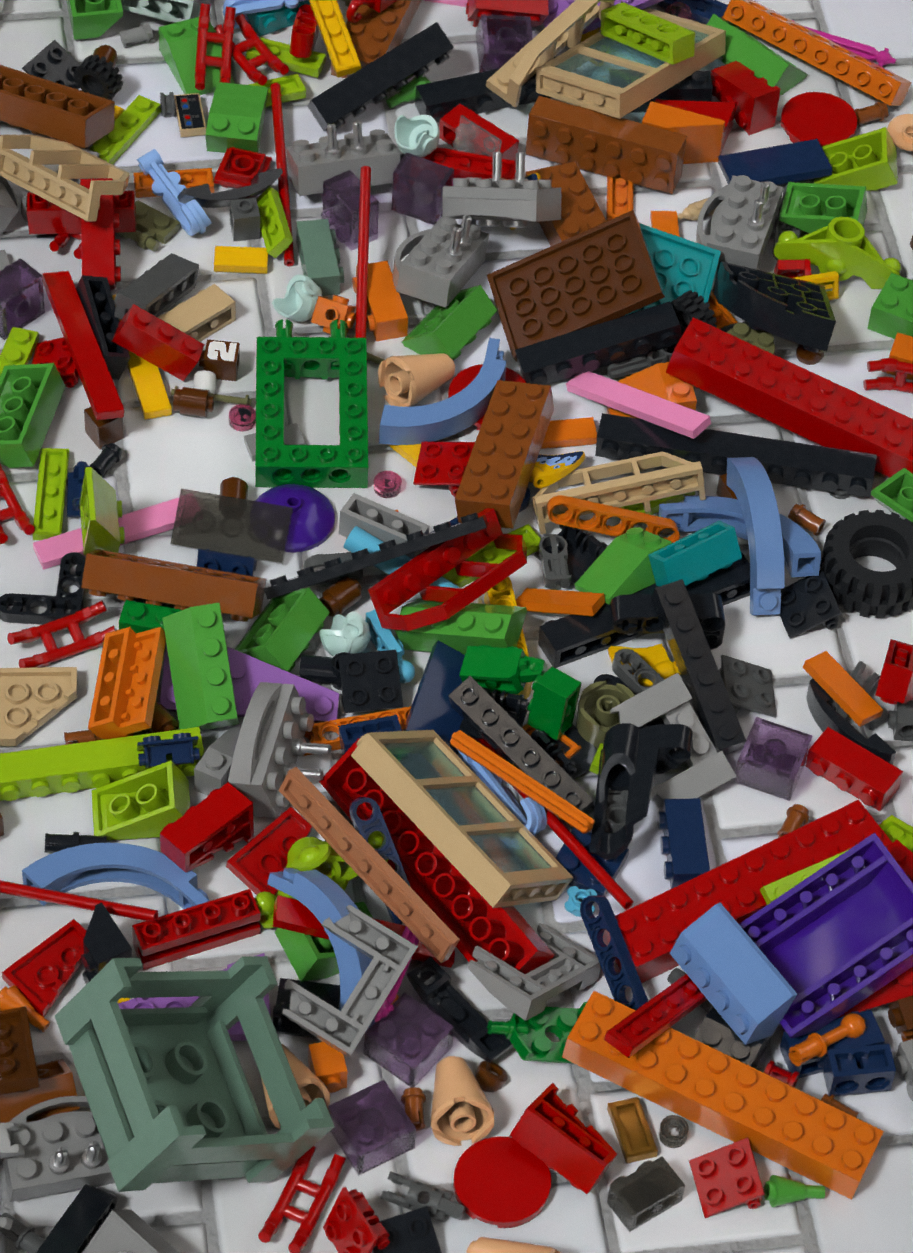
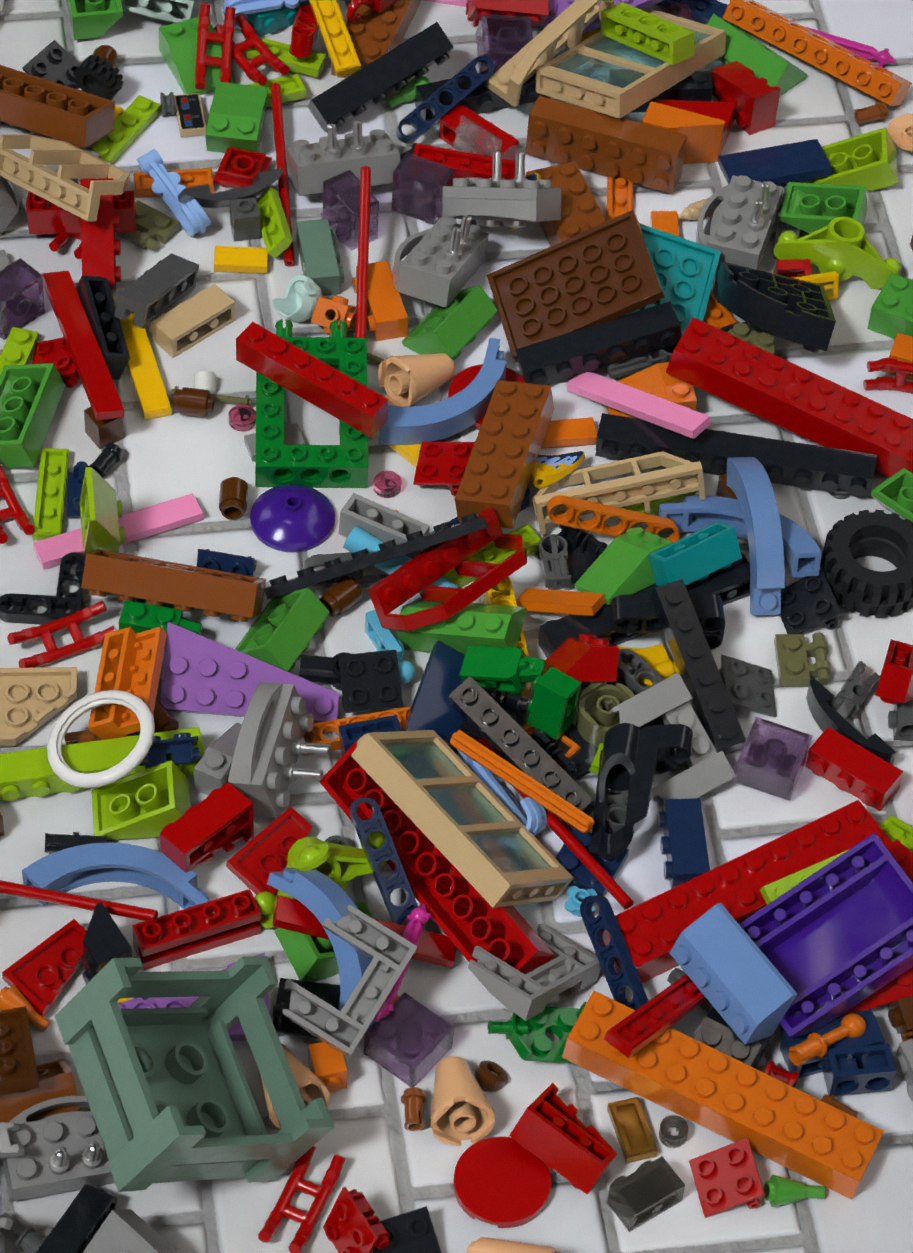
red brick [112,304,205,381] -> none
light grey pin [120,22,153,47] -> none
bright green slope [163,603,239,731] -> none
clear smoke tile [170,489,293,565] -> none
reddish brown brick [199,340,240,381] -> none
nougat tile [279,767,460,963] -> none
light aqua cap [320,611,371,657] -> none
clear purple brick [328,1080,416,1176] -> none
dark grey hinge [380,1171,466,1221] -> none
light aqua cap [394,115,440,158] -> none
black slope [407,957,513,1063] -> none
black tyre [671,290,717,334] -> none
dark orange pin [777,804,809,837] -> none
red tile [780,92,857,147] -> none
dark orange pin [788,504,826,535] -> none
reddish brown piece [796,344,824,365] -> none
orange tile [802,651,884,727] -> none
none -> white wedge [47,690,155,788]
none -> red brick [236,322,389,438]
none -> dark blue beam [396,55,495,144]
none -> red slope [545,633,619,682]
none -> olive plate [774,632,832,687]

